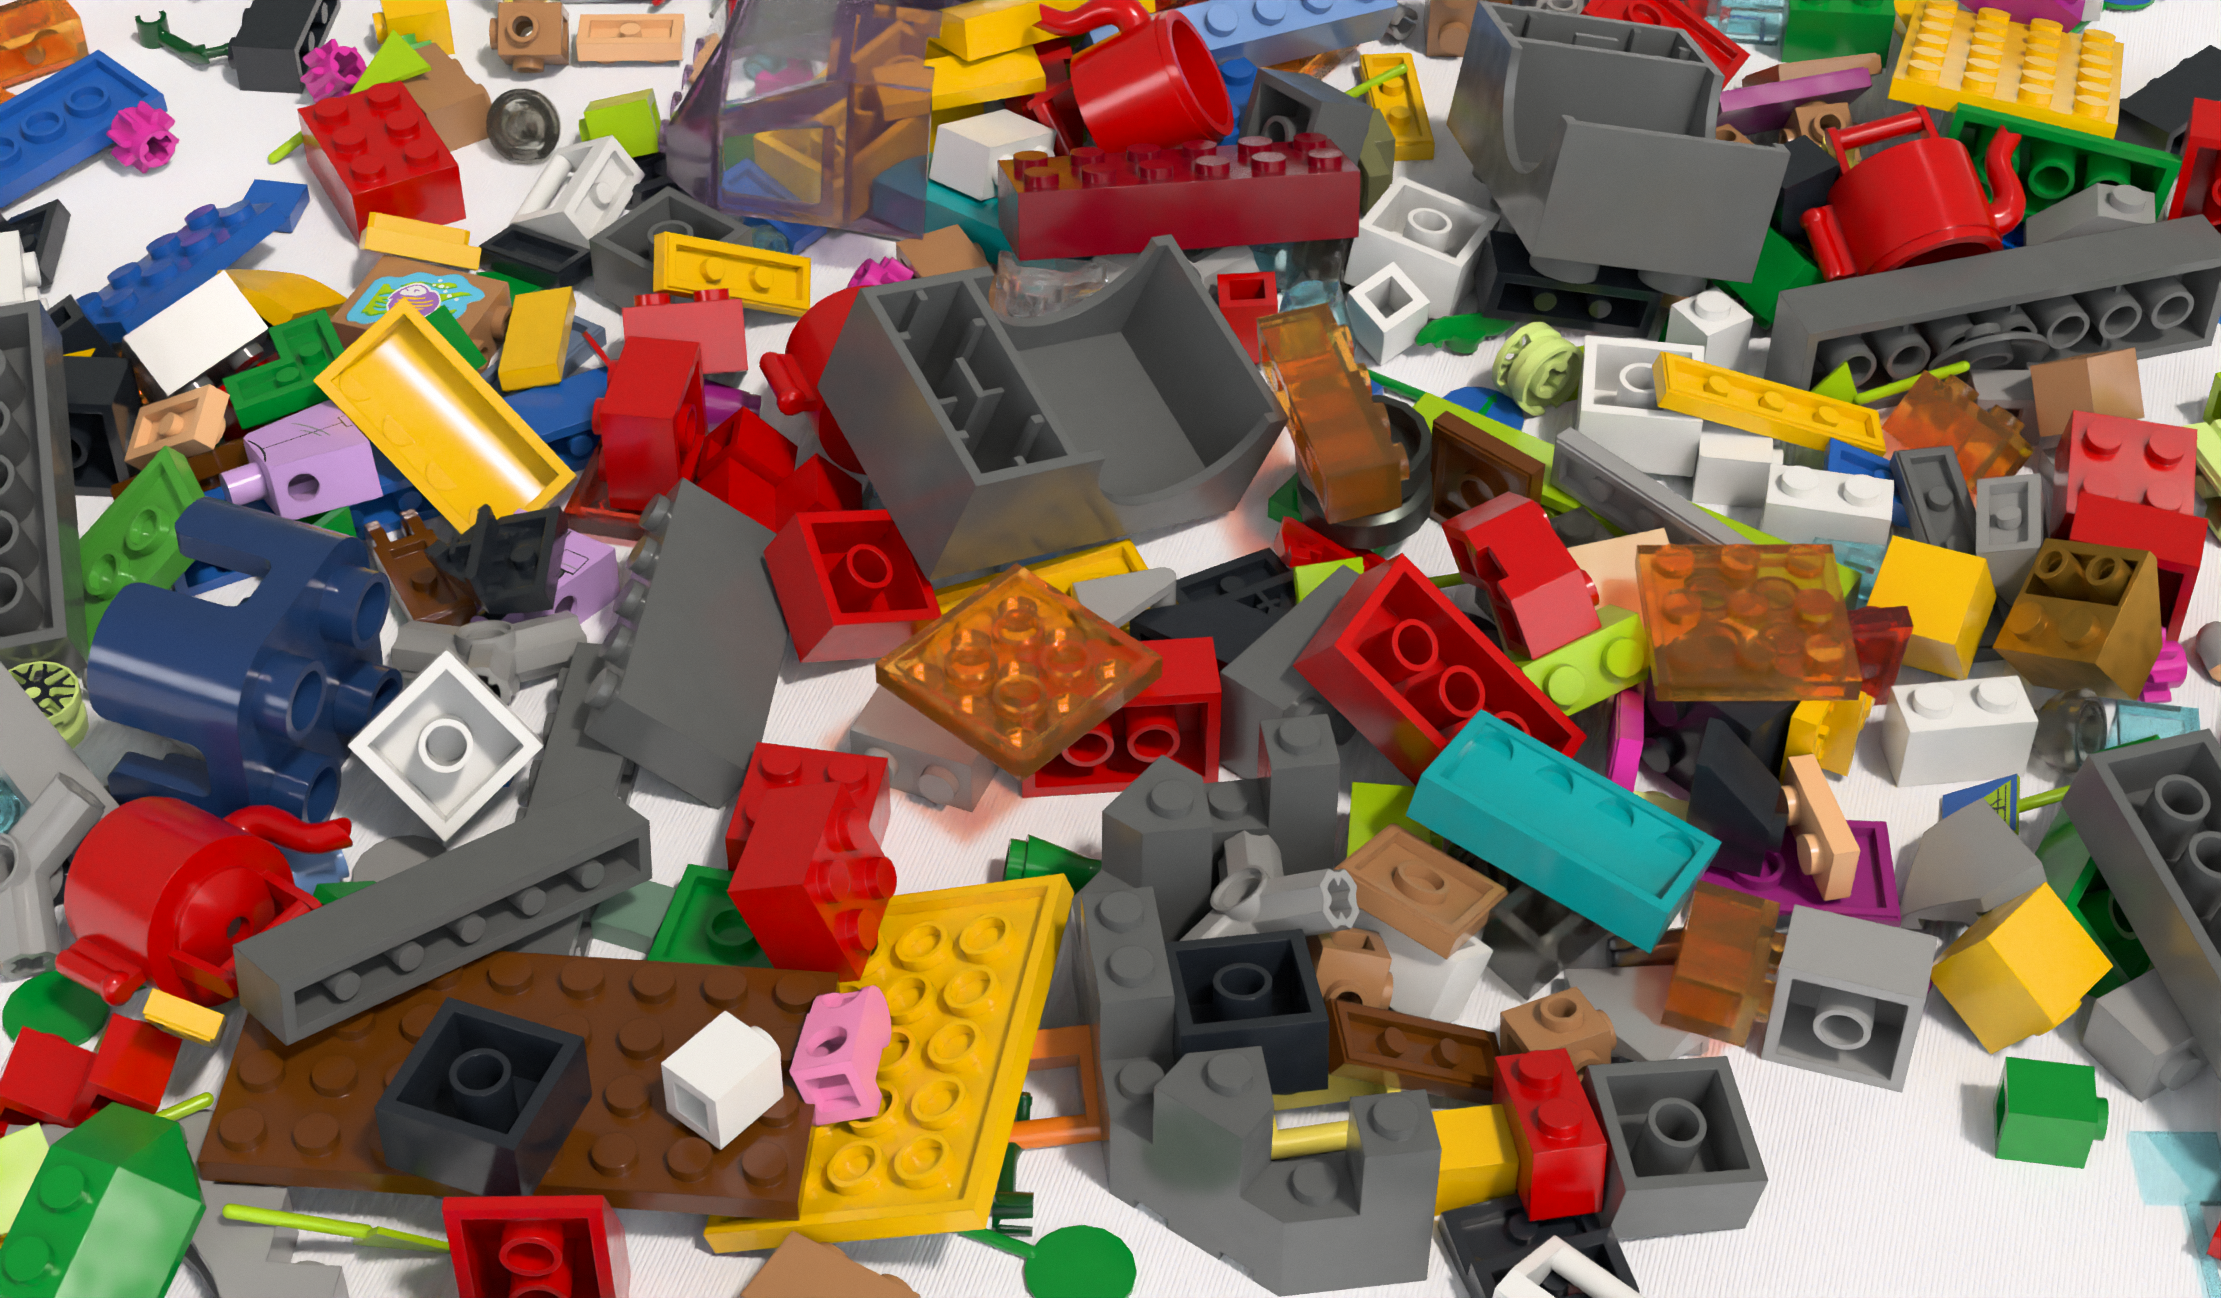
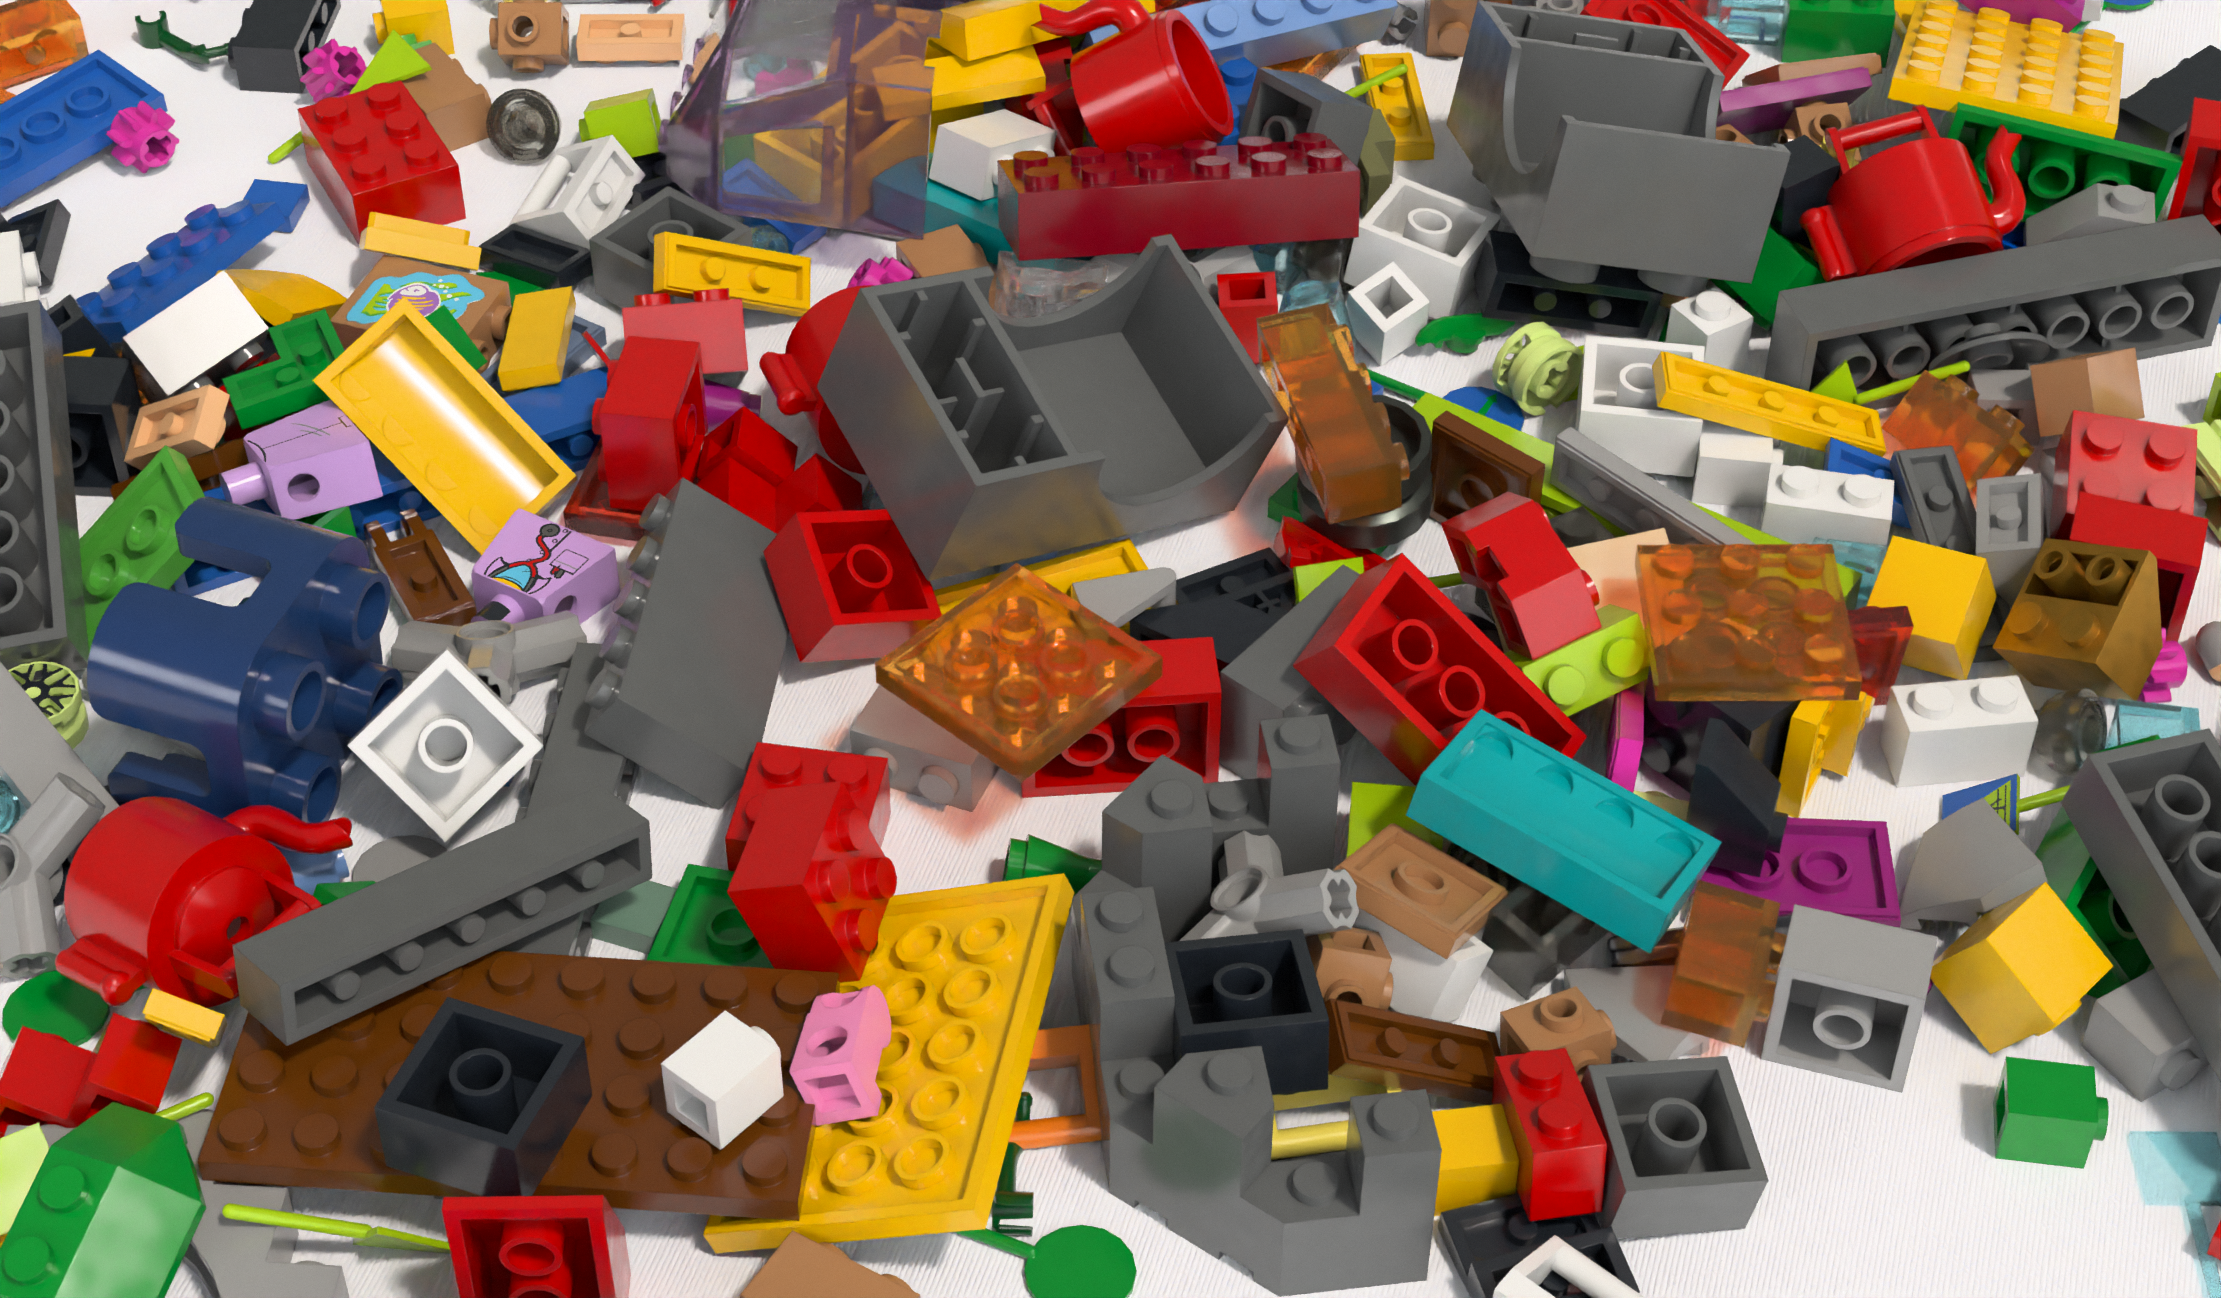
black slope [424,504,569,614] -> none
light nougat plate [1776,754,1860,901] -> none

